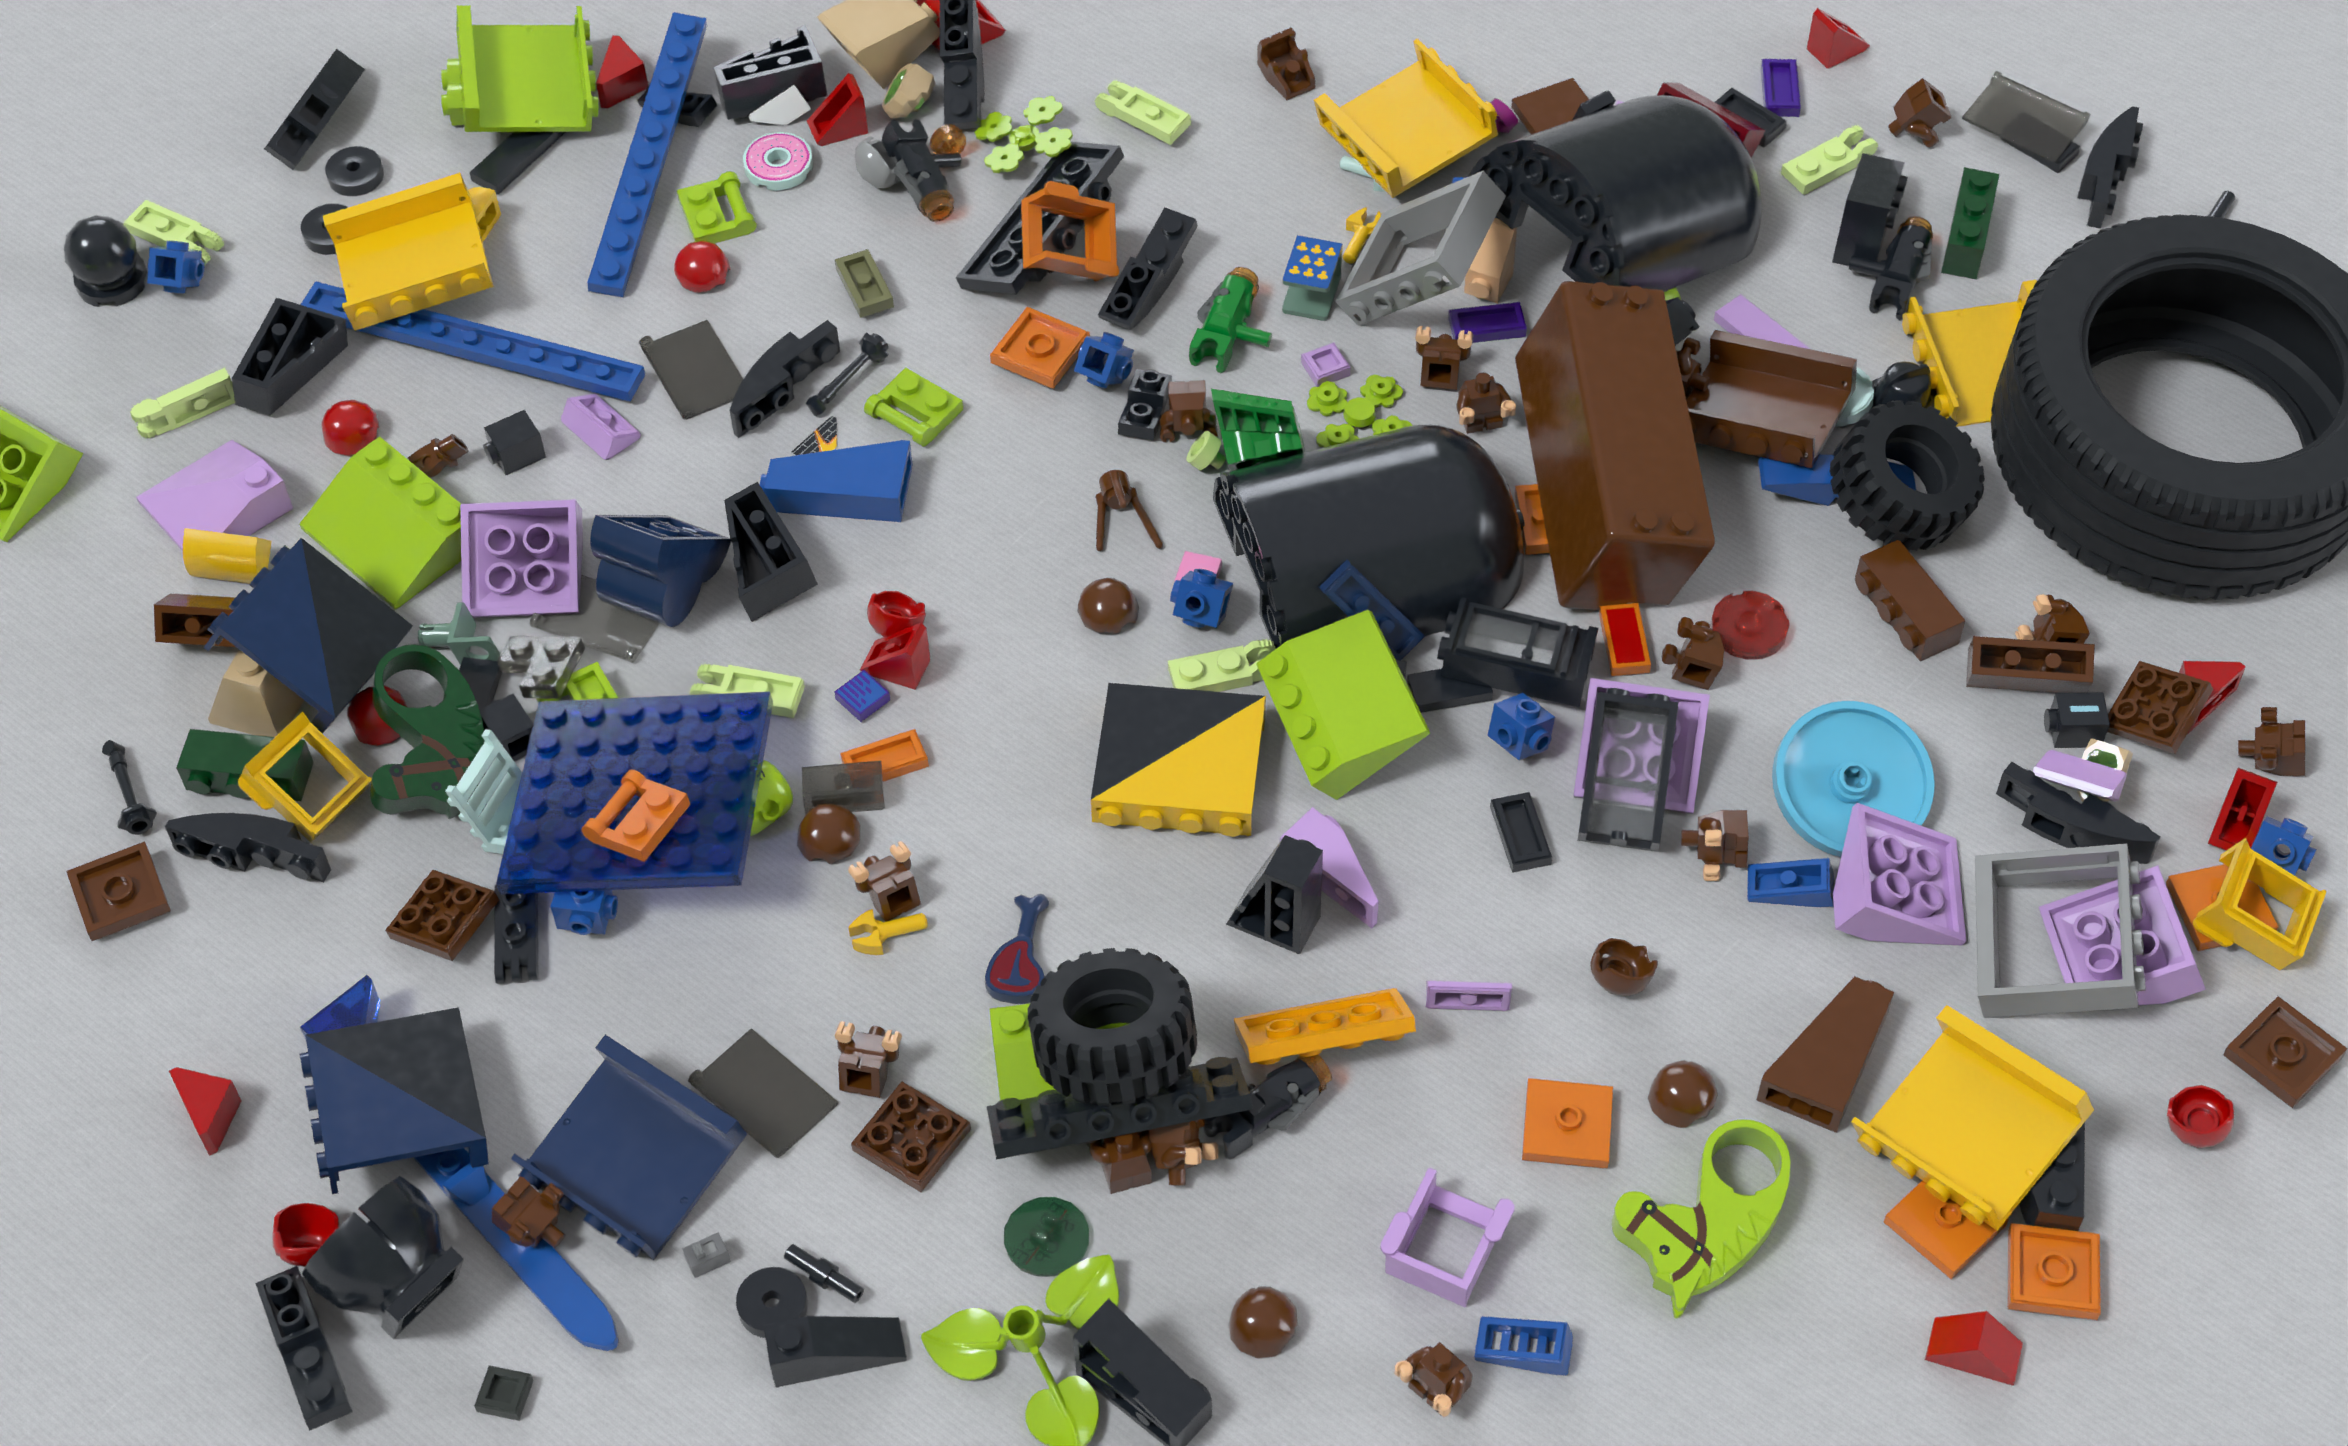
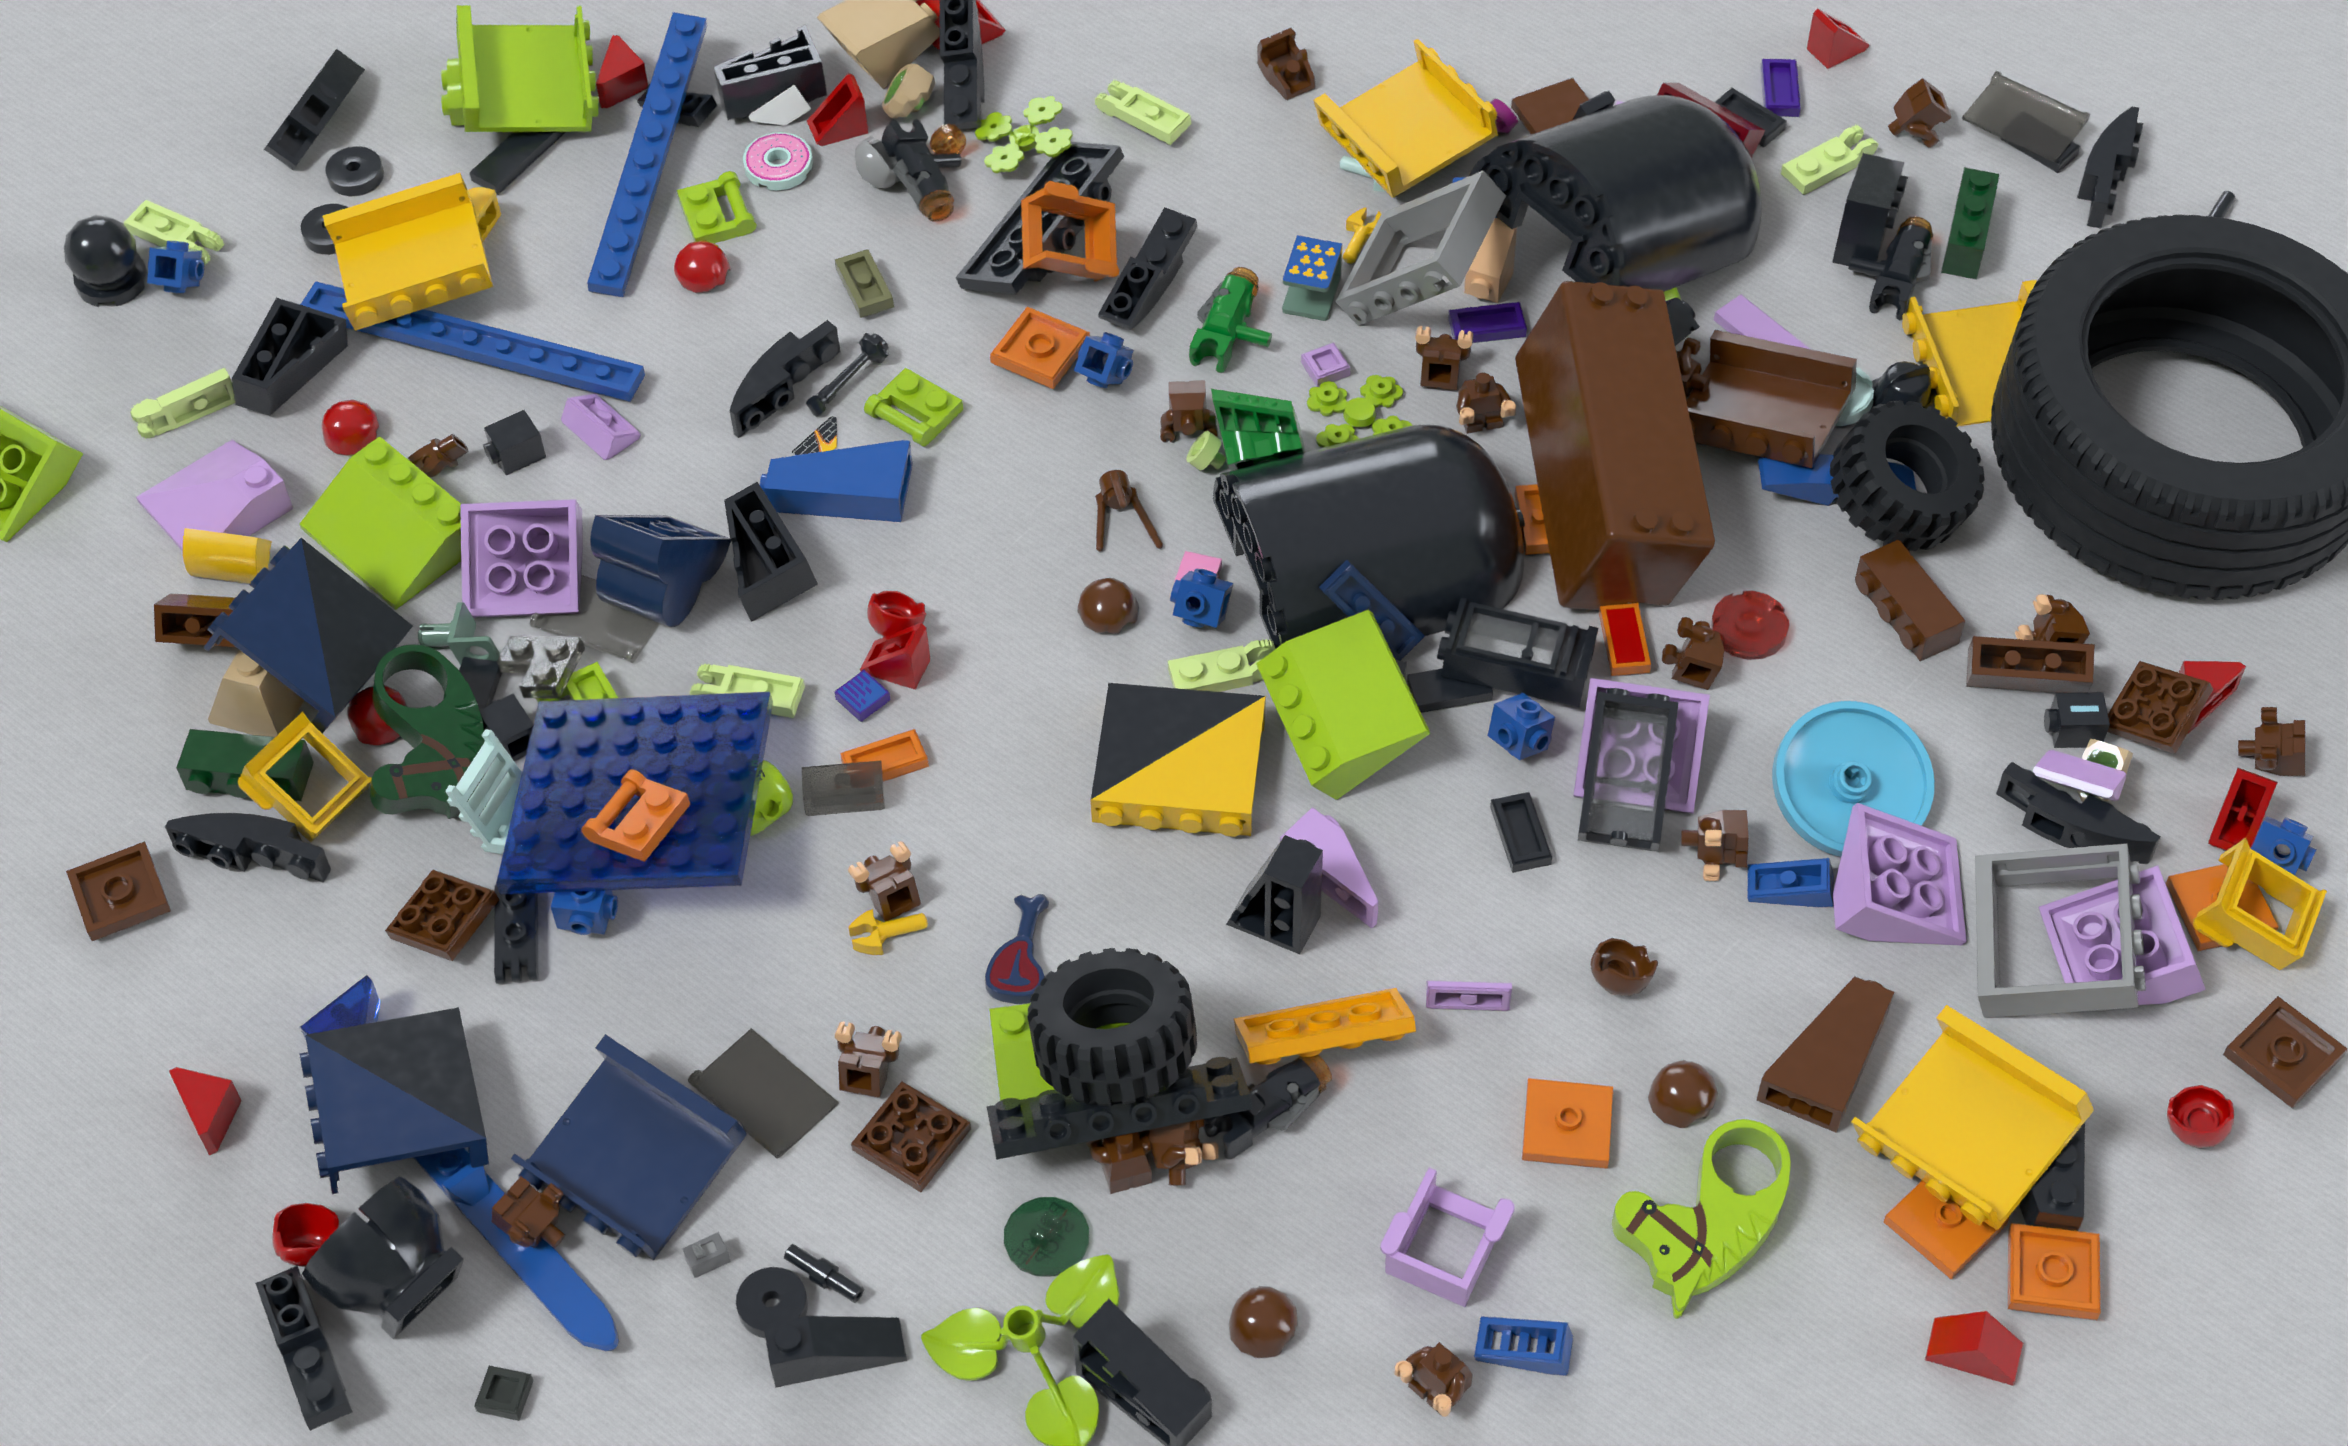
black piece [102,740,157,835] -> none
clear smoke piece [639,320,743,420] -> none
reddish brown hair [797,804,861,864] -> none
black slope [1118,369,1172,441] -> none

